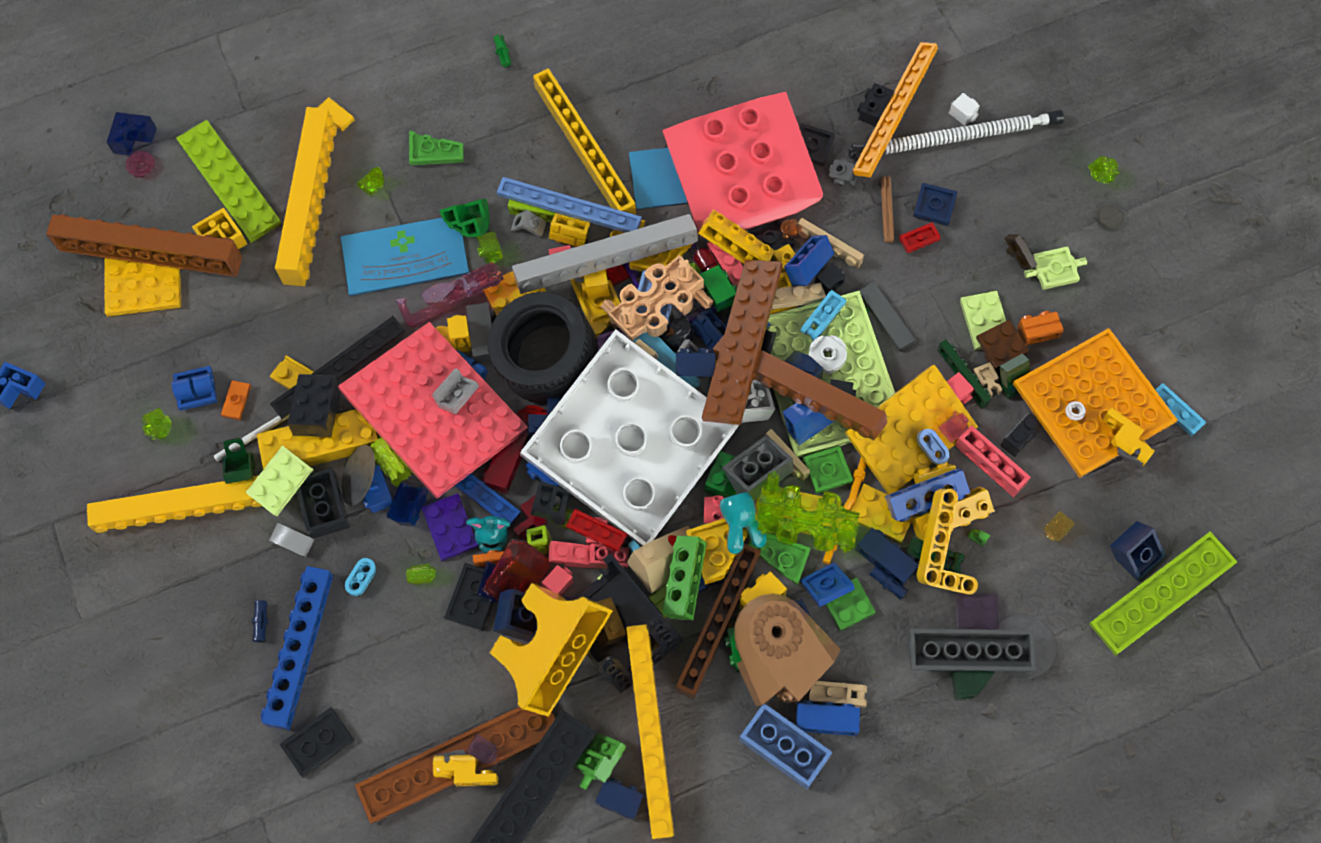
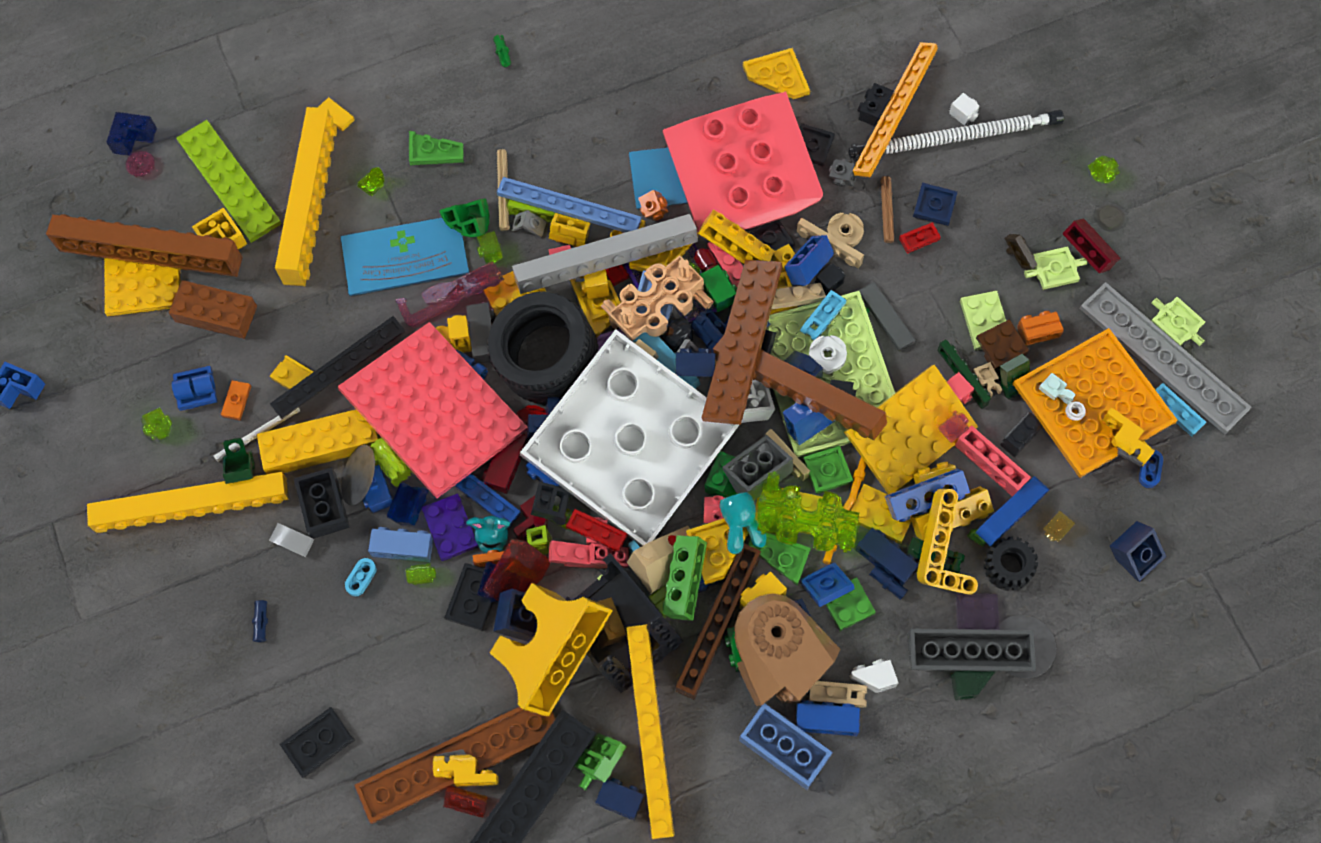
yellowish green plate [246,446,313,516] -> none
blue brick [261,566,334,731] -> none
black brick [287,374,341,437] -> none
light grey bracket [432,368,479,415] -> none
plate [465,734,498,764] -> none
yellow brick [533,68,636,215] -> none
coral brick [542,565,574,596] -> none
clear orange plate [781,219,799,239] -> none
light blue plate [917,429,949,464] -> none
lime plate [1089,531,1237,656] -> none
none -> dark orange brick [169,280,258,339]
none -> medium blue brick [368,527,433,562]
none -> clear red plate [443,786,488,818]
none -> tan axle [497,149,509,231]
none -> orange brick [638,190,668,221]
none -> yellow plate [742,48,810,99]
none -> tan plate [827,213,864,247]
none -> white slope [850,659,898,693]
none -> blue beam [976,476,1050,547]
none -> black tyre [984,536,1038,591]
none -> light aqua plate [1039,373,1076,405]
none -> dark red brick [1062,218,1121,274]
none -> light grey plate [1079,282,1252,434]
none -> blue plate [1139,450,1163,488]
none -> yellowish green plate [1151,297,1205,346]

